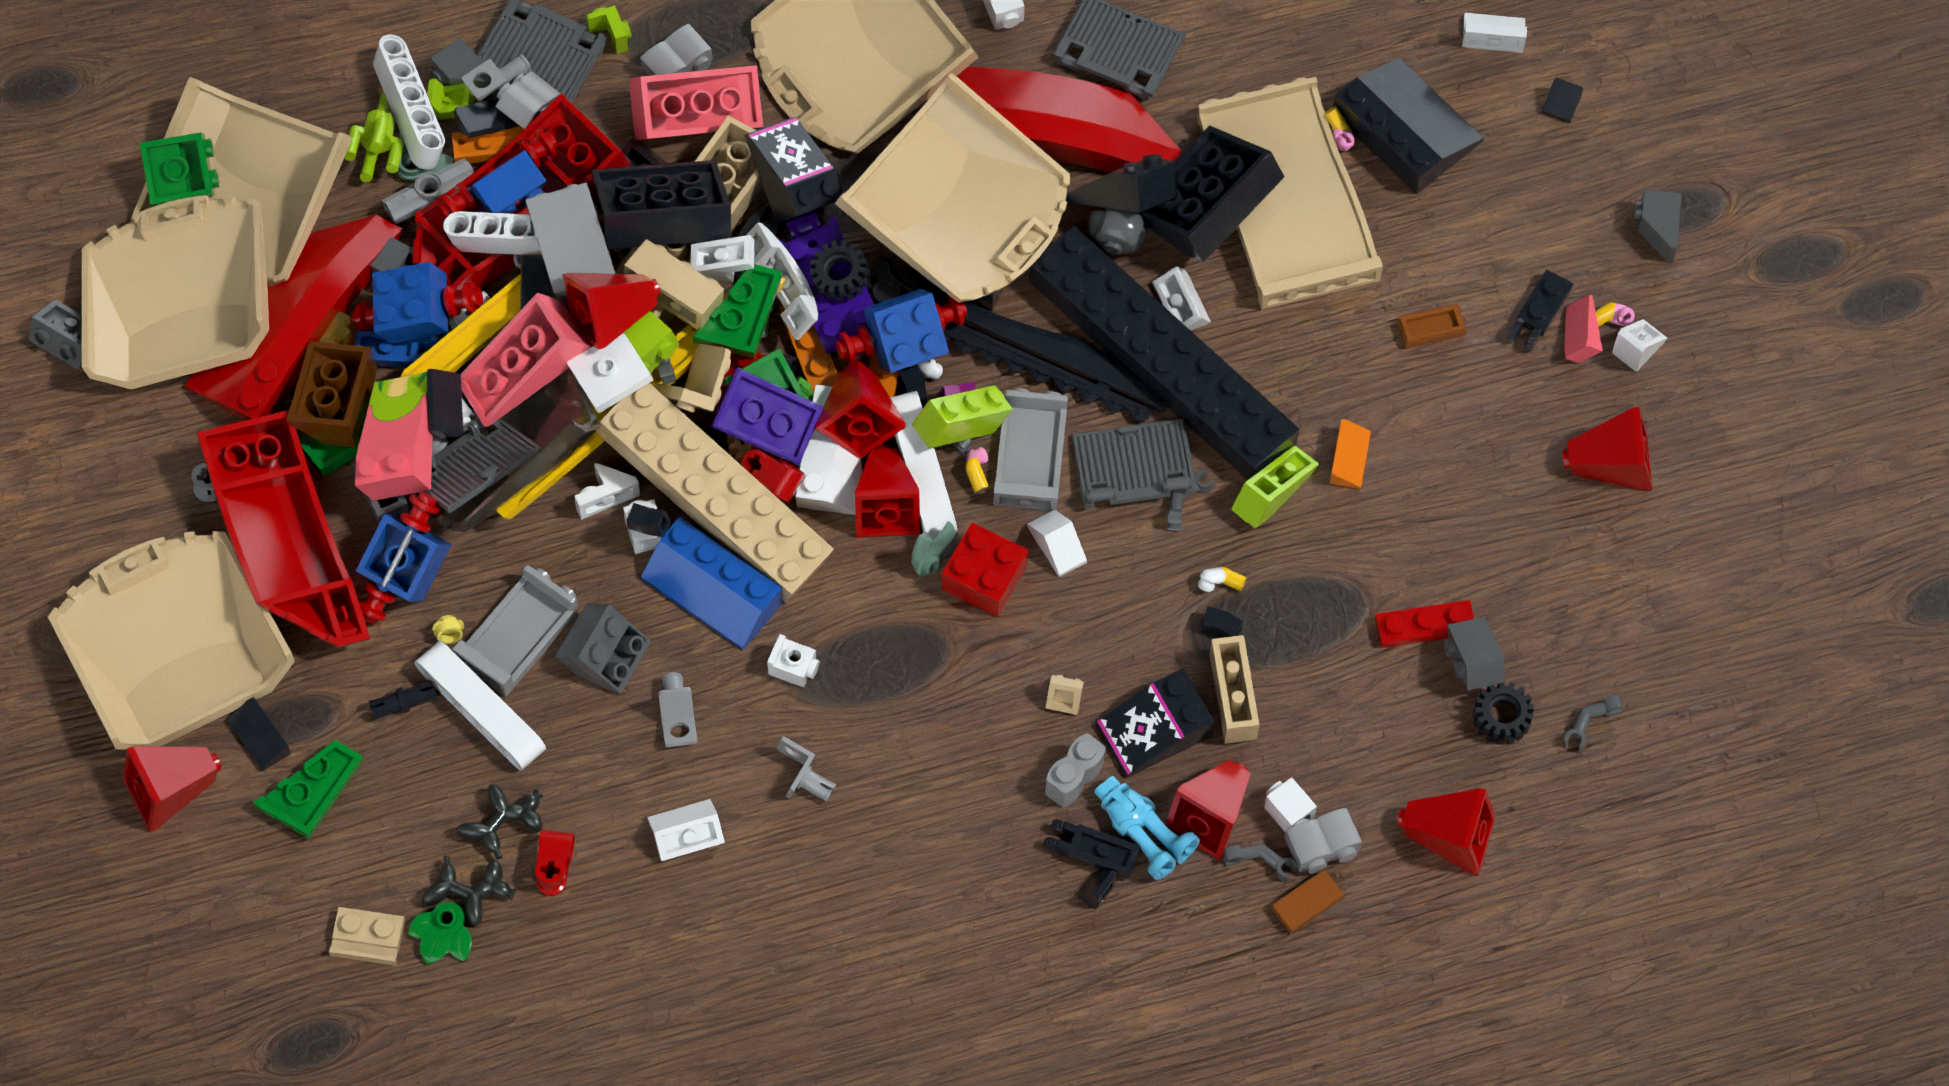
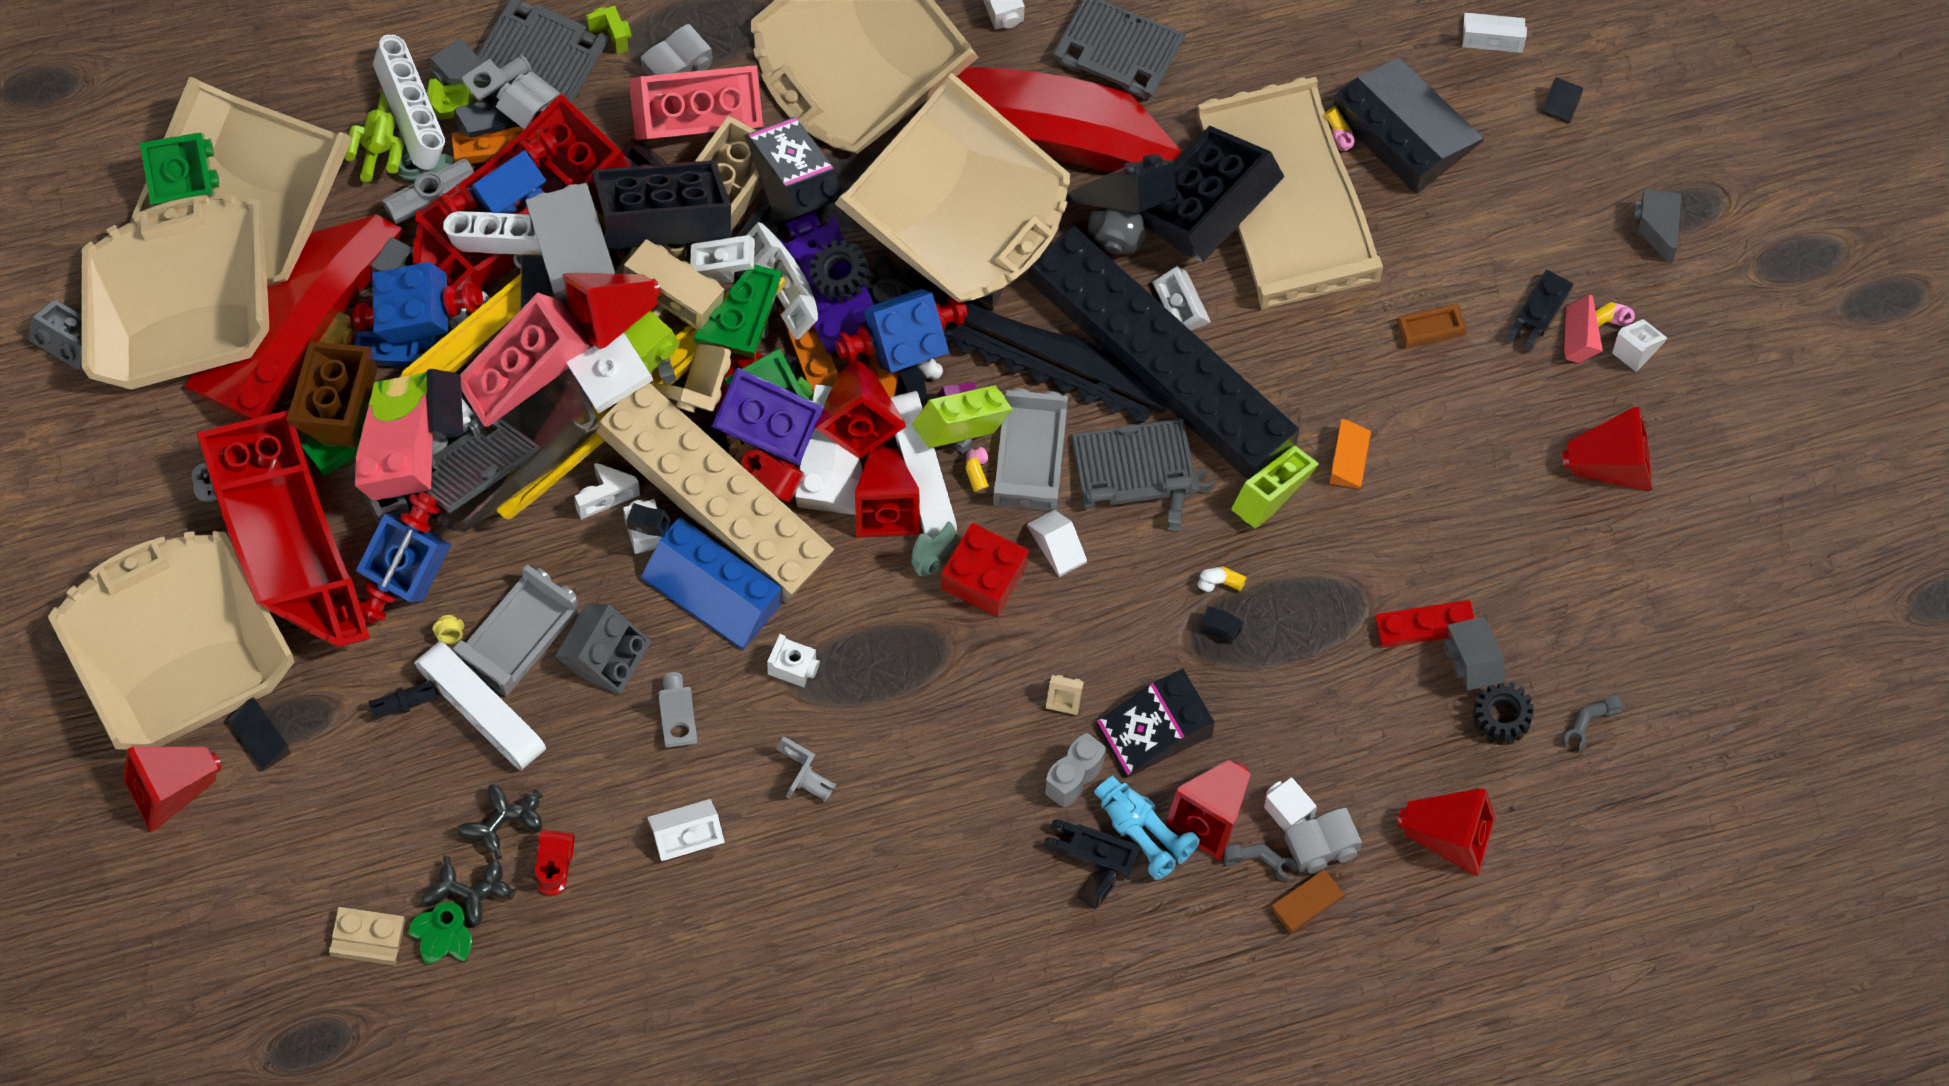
green wing [253,740,364,839] -> none
tan brick [1209,635,1259,744] -> none

